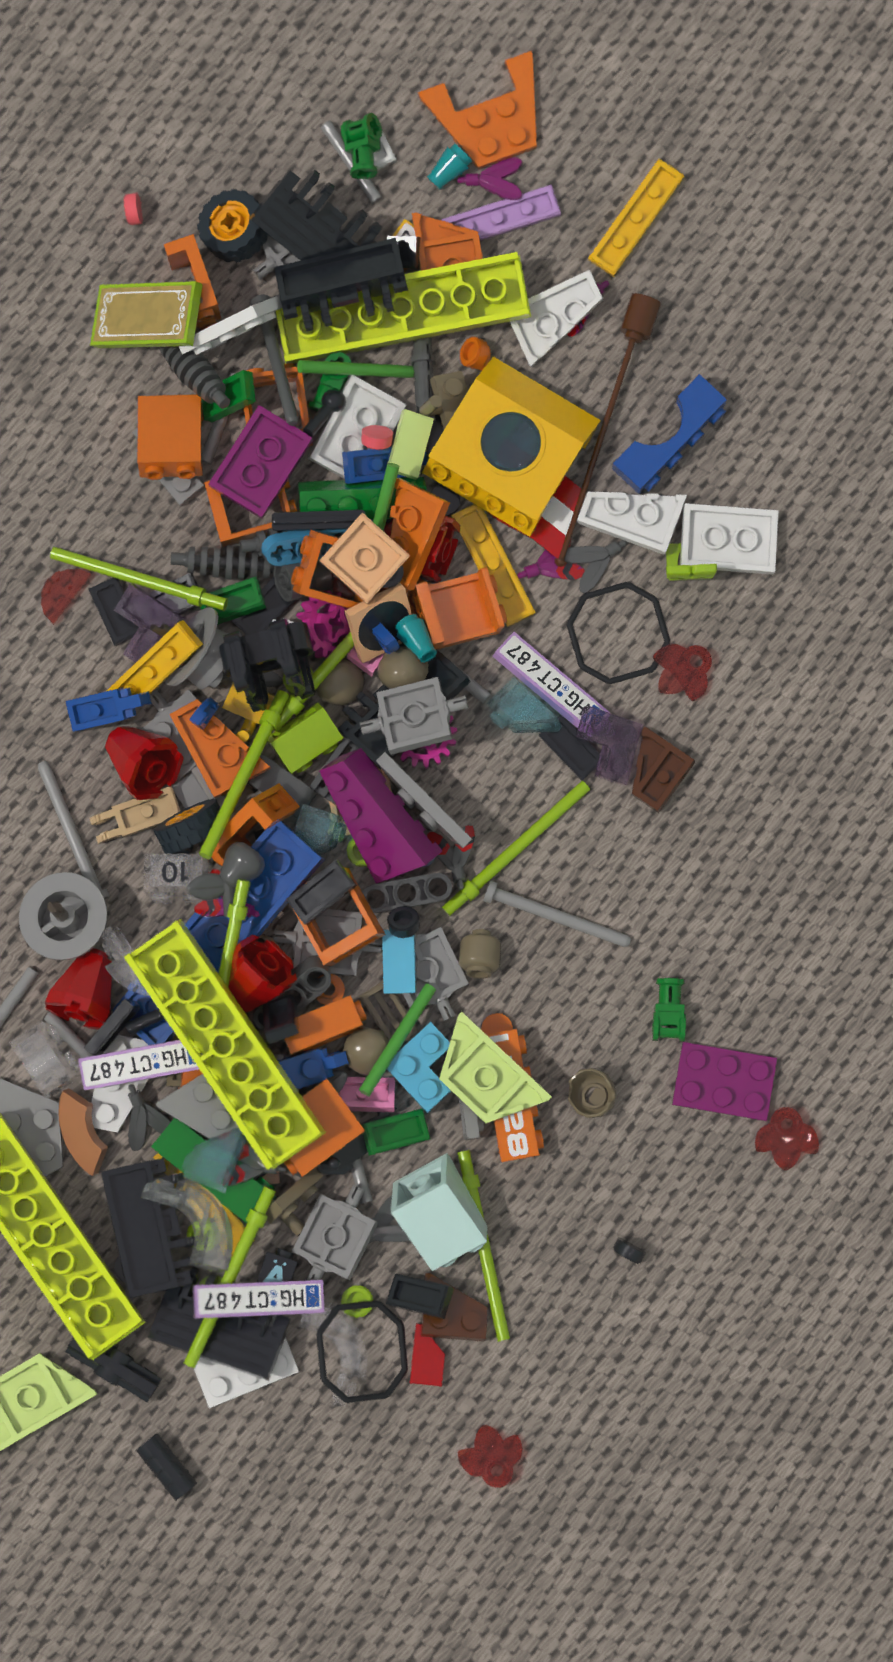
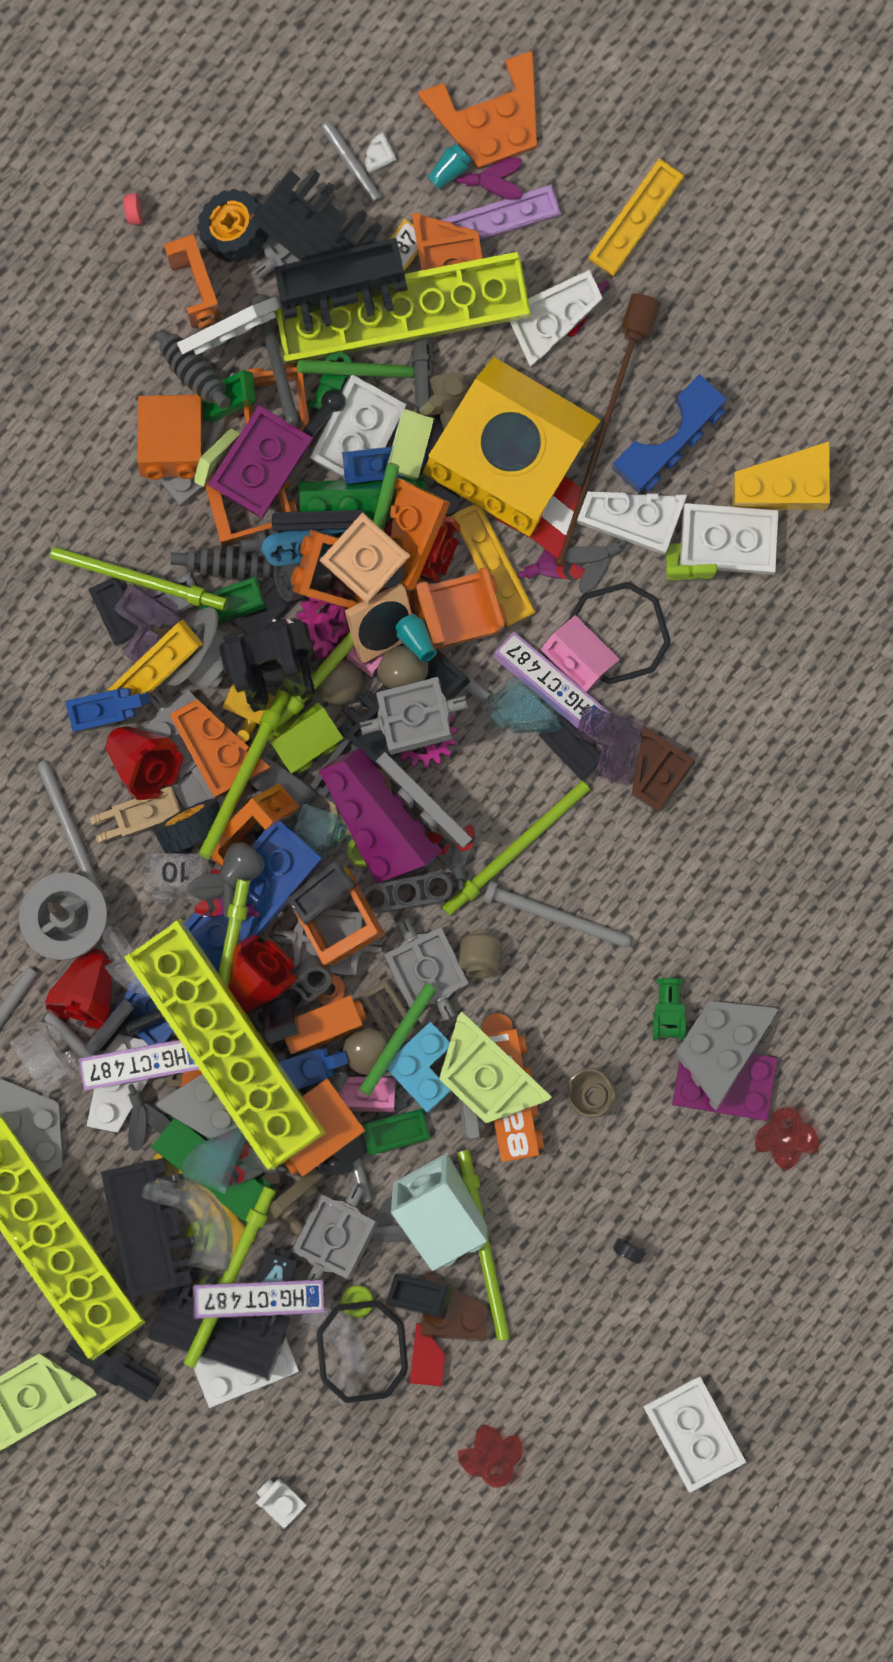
clear red tile [41,569,91,625] -> none
nougat tile [59,1088,108,1176] -> none
pearl gold tile [90,281,203,348] -> none
black axle [136,1433,197,1501] -> none
blue tile [189,697,220,730] -> none
green connector [341,113,382,179] -> none
coral tile [361,425,393,450] -> none
blue tile [372,623,400,654] -> none
medium azure tile [382,930,417,994] -> none
black tile [387,236,420,269] -> none
black tile [387,906,420,938] -> none
orange tile [460,337,491,371] -> none
clear red plate [653,644,712,701] -> none
none -> yellowish green tile [194,429,241,487]
none -> white bracket [256,1478,307,1529]
none -> bright pink panel [540,615,620,692]
none -> white plate [643,1376,746,1493]
none -> light grey wing [676,1001,778,1110]
none -> yellow wedge [732,441,830,510]

